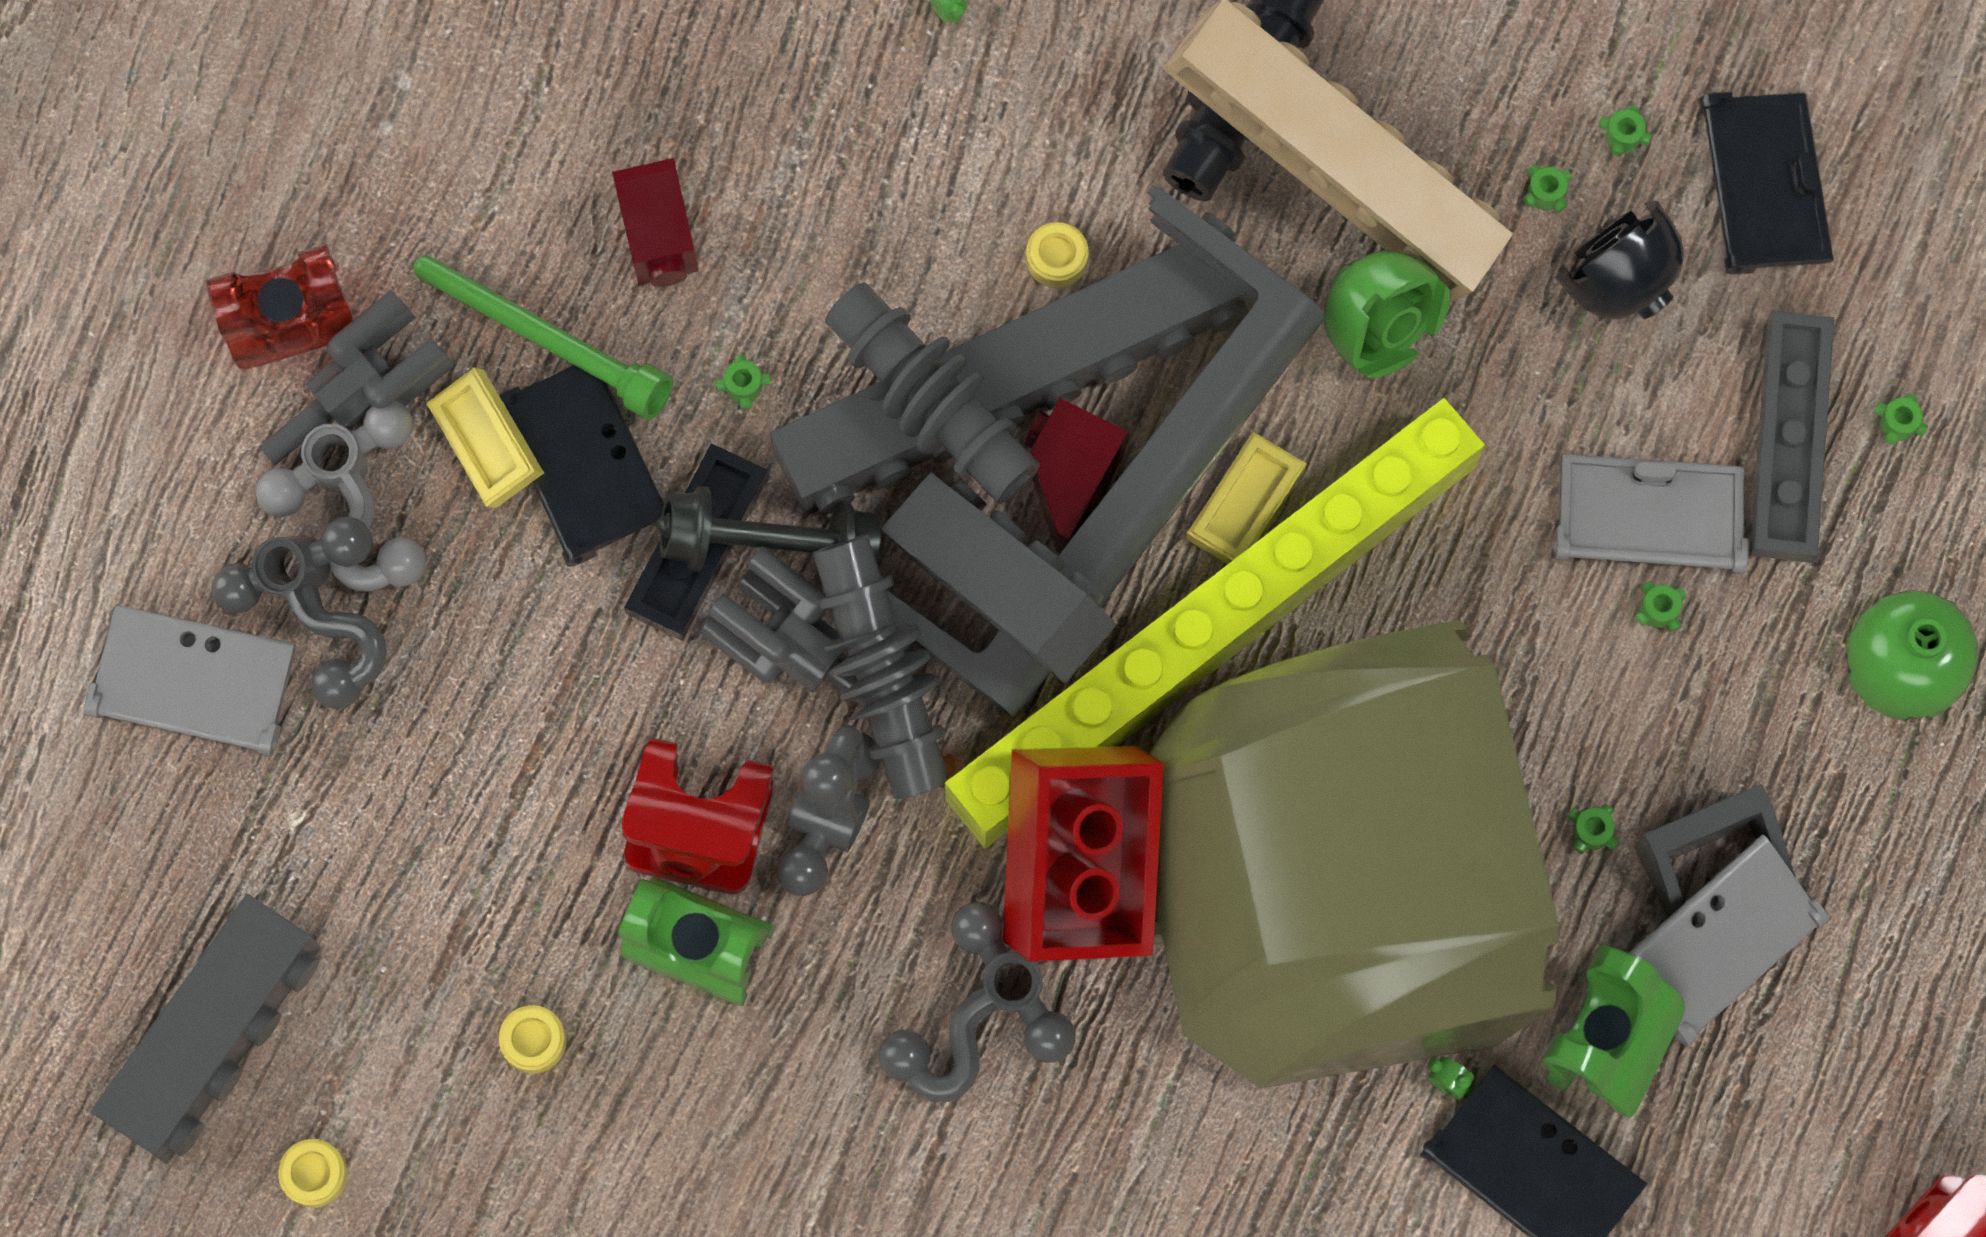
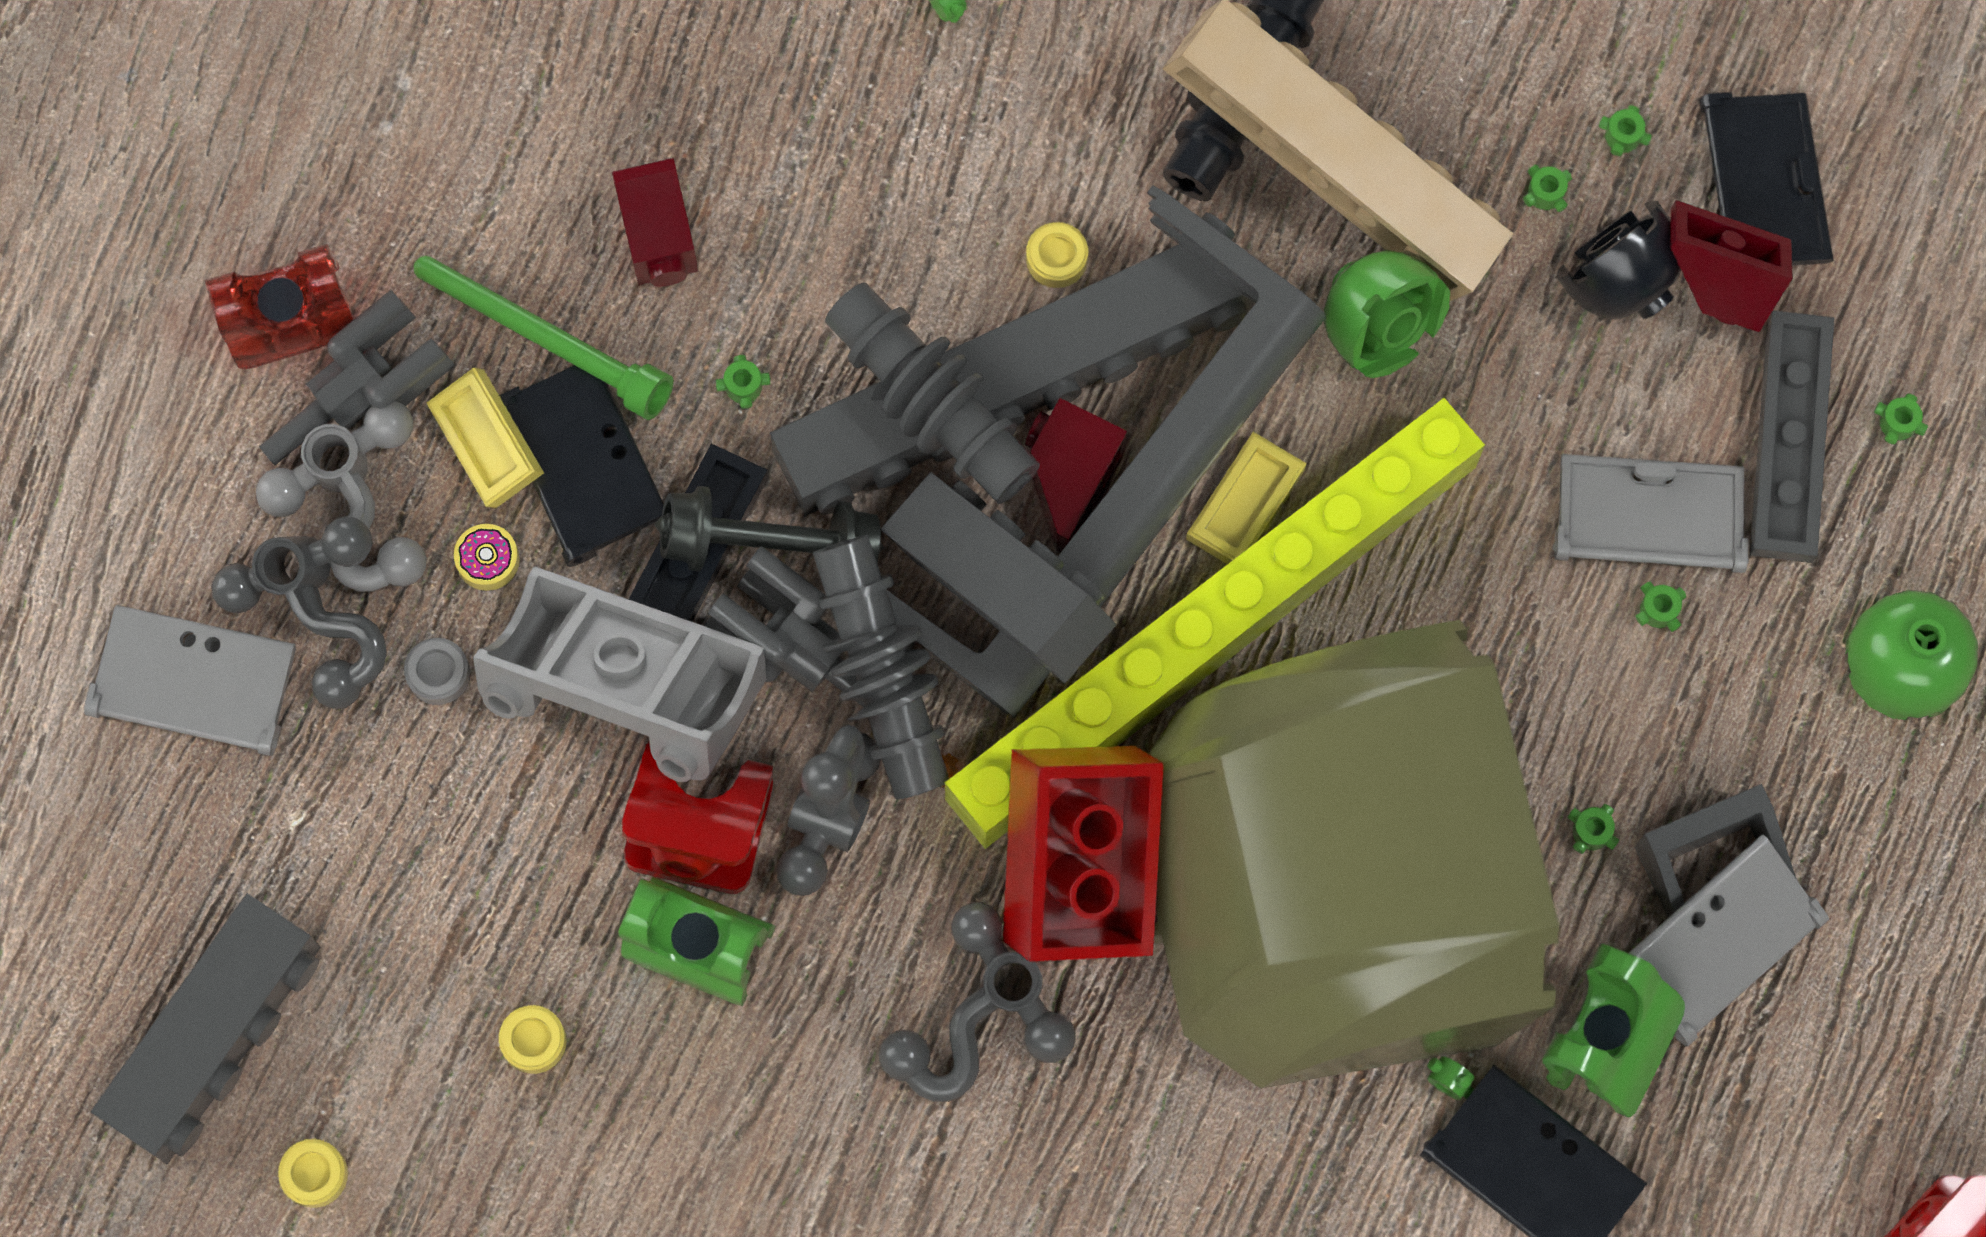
none -> light grey tile [404,638,471,705]
none -> tile [454,524,520,591]
none -> light grey piece [473,566,766,782]
none -> dark red slope [1670,200,1793,332]

